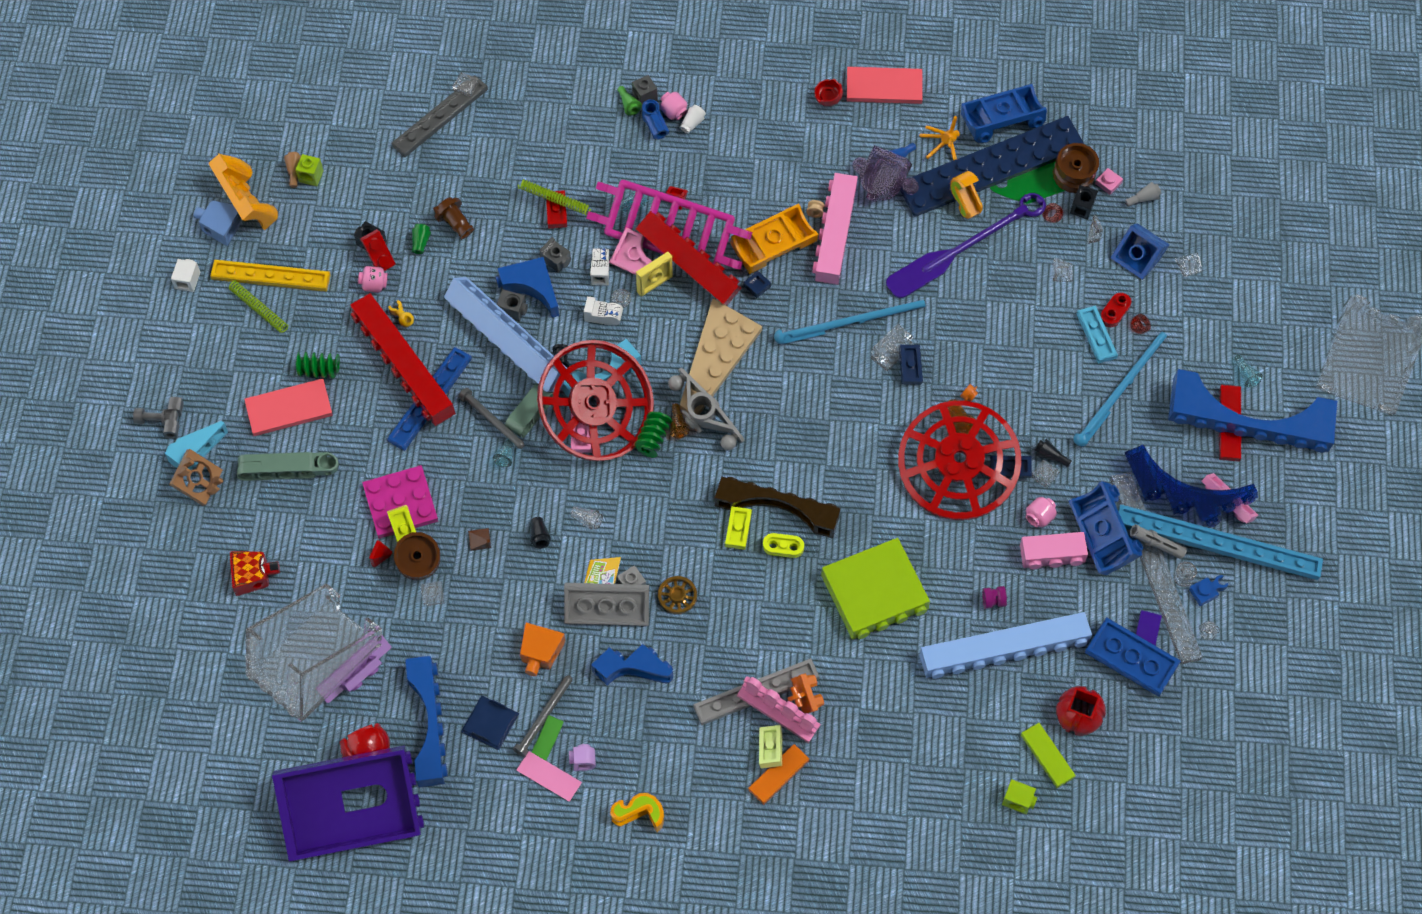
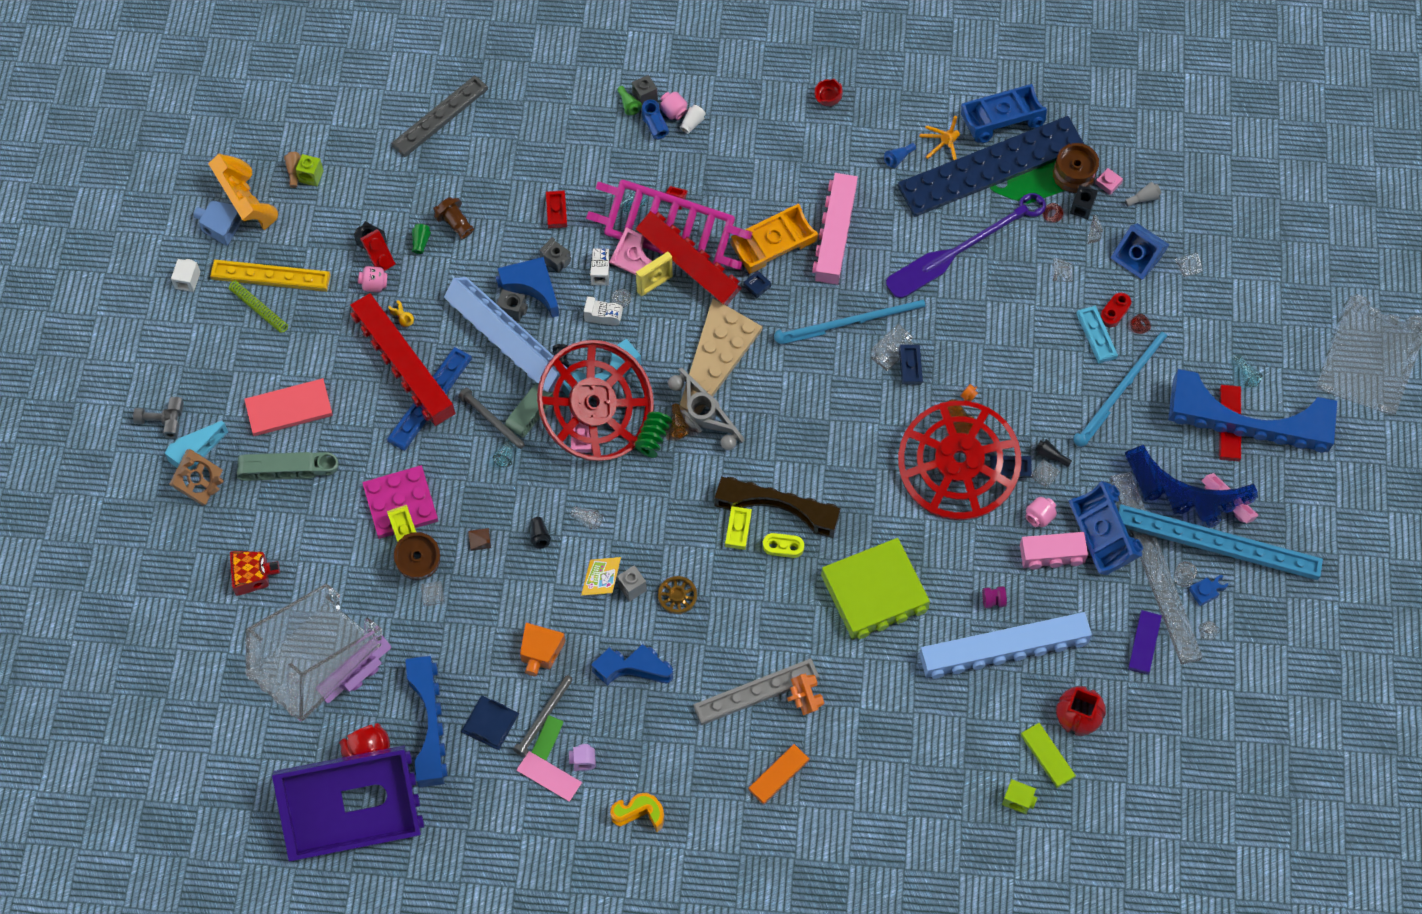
green piece [296,352,340,379] -> none
red slope [369,540,393,567] -> none
clear plate [453,72,479,97] -> none
lime piece [518,179,591,216] -> none
light grey tile [564,583,649,626] -> none
bright pink fence [737,676,821,743] -> none
yellowish green plate [759,725,782,768] -> none
tan bush [806,200,825,218] -> none
coral tile [847,67,922,104] -> none
clear purple piece [852,145,919,202] -> none
light orange animal [950,171,983,219] -> none
blue tile [1085,617,1181,697] -> none
light grey pin [1130,524,1186,559] -> none

